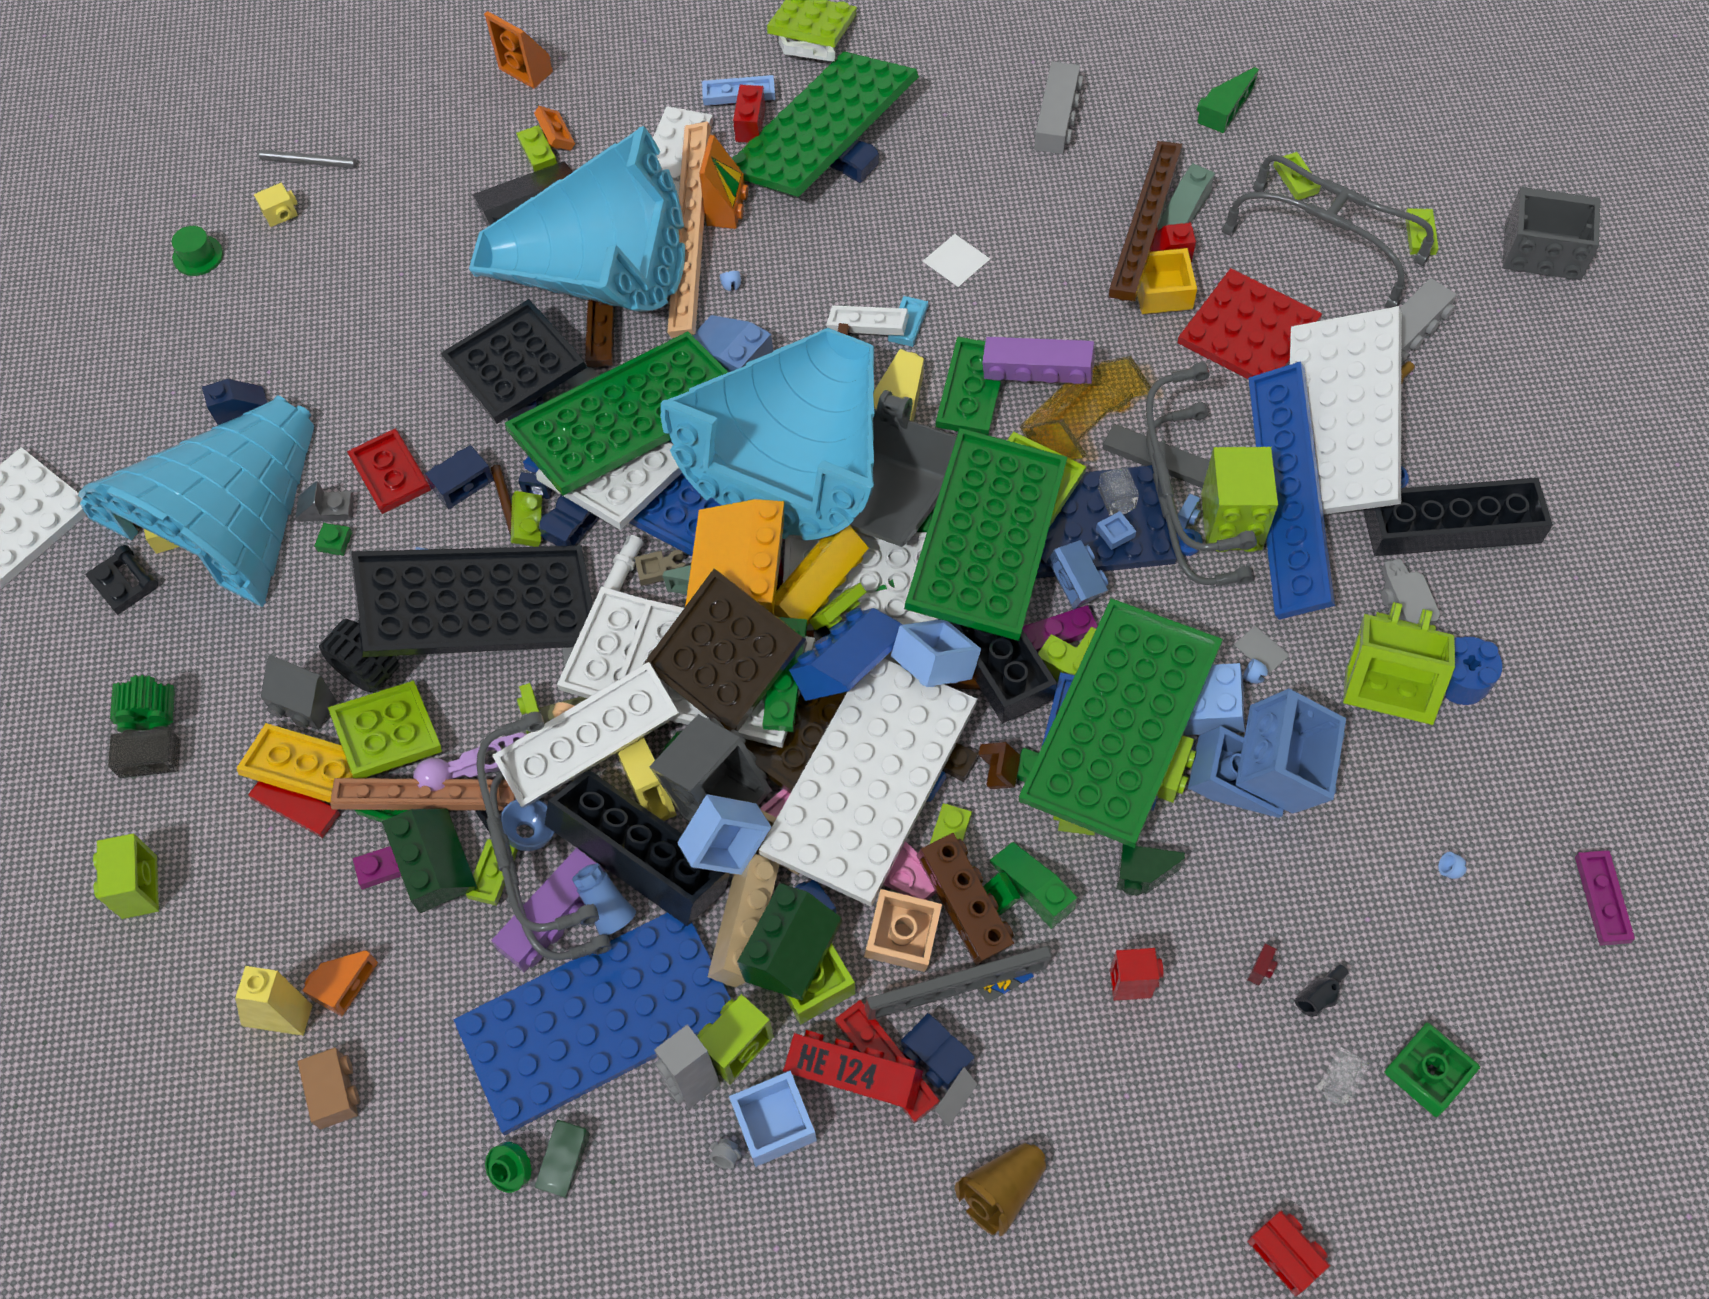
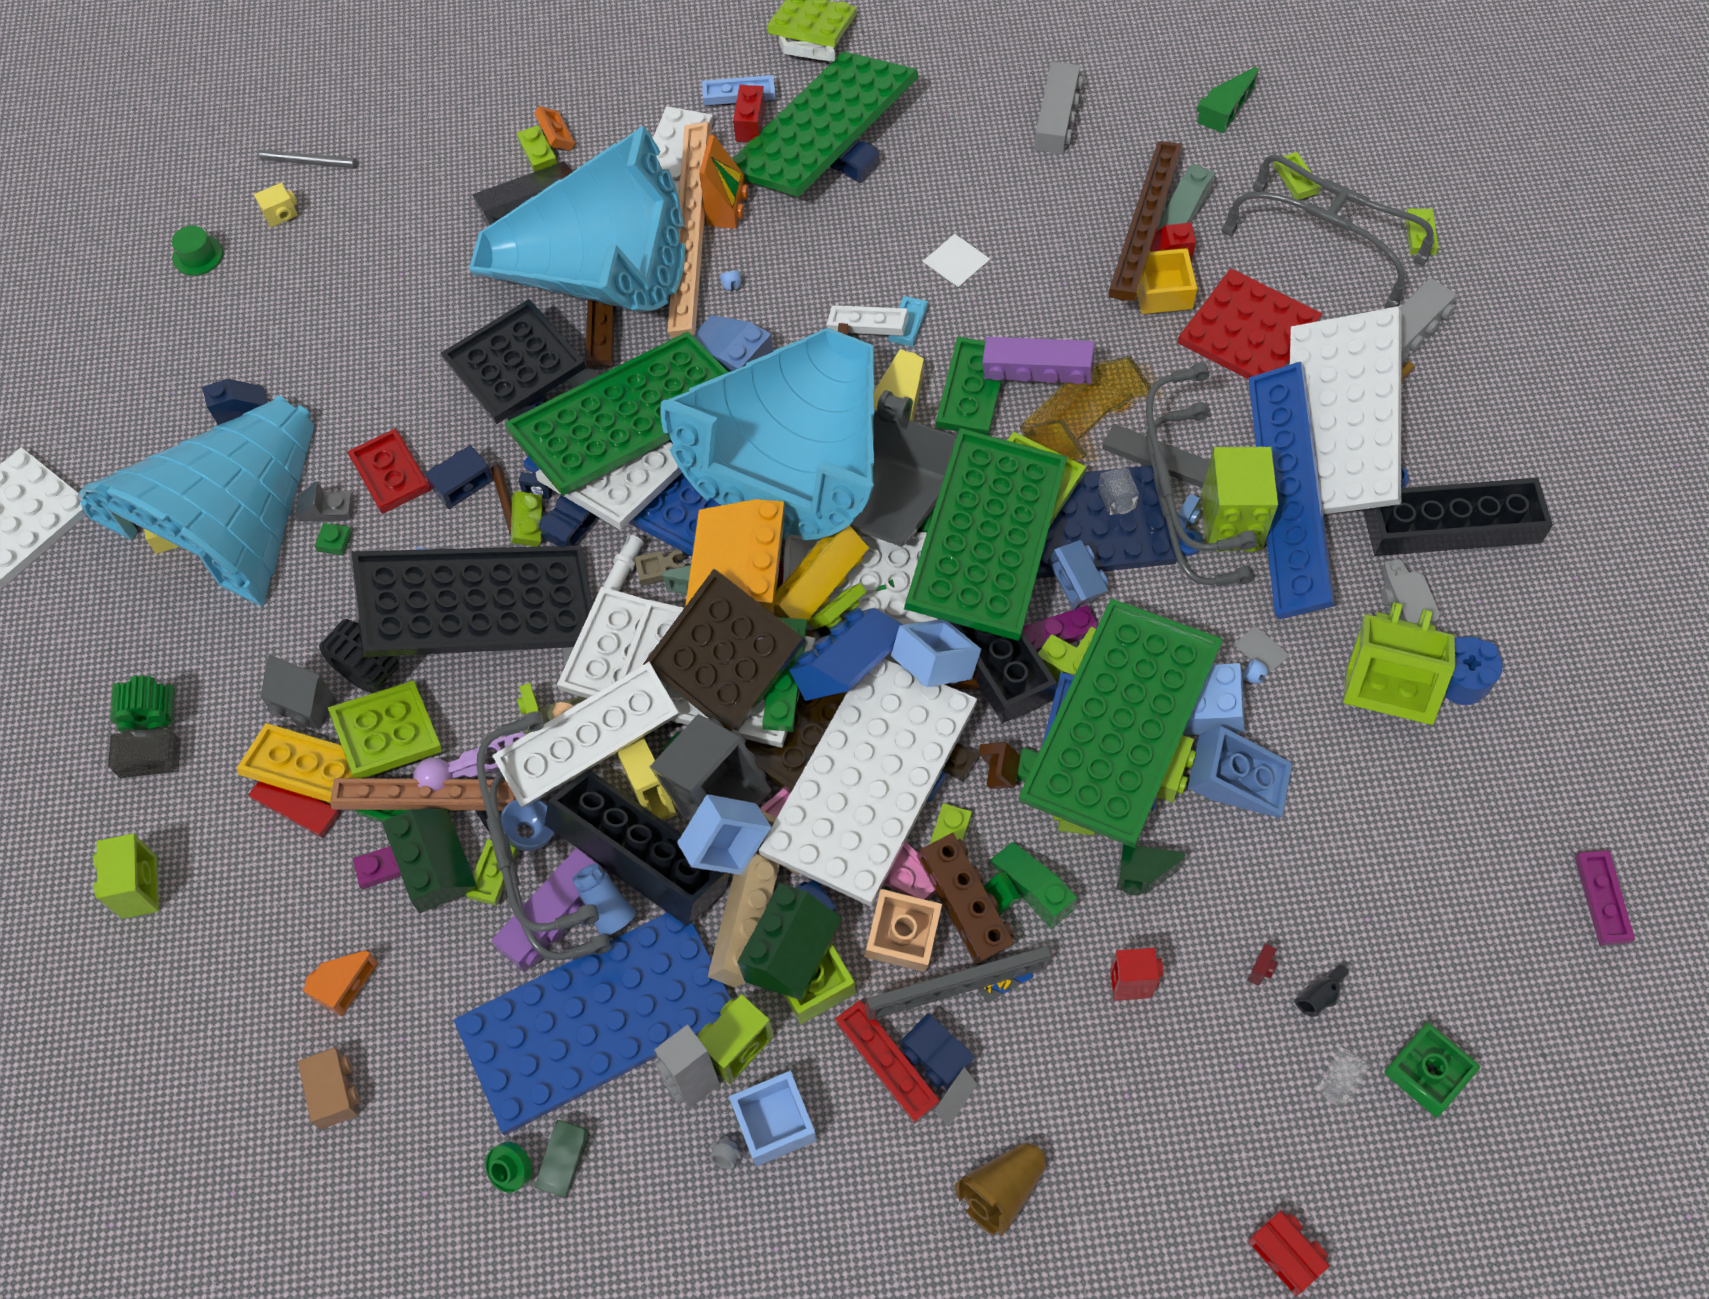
black plate [85,545,158,615] -> none
light yellow slope [235,966,313,1036] -> none
orange slope [484,11,553,89] -> none
red brick [783,1030,923,1110] -> none
medium blue plate [1096,511,1136,550] -> none
medium blue container [1235,689,1346,814] -> none
light blue hinge [1438,852,1467,879] -> none
dark grey container [1502,187,1601,280] -> none

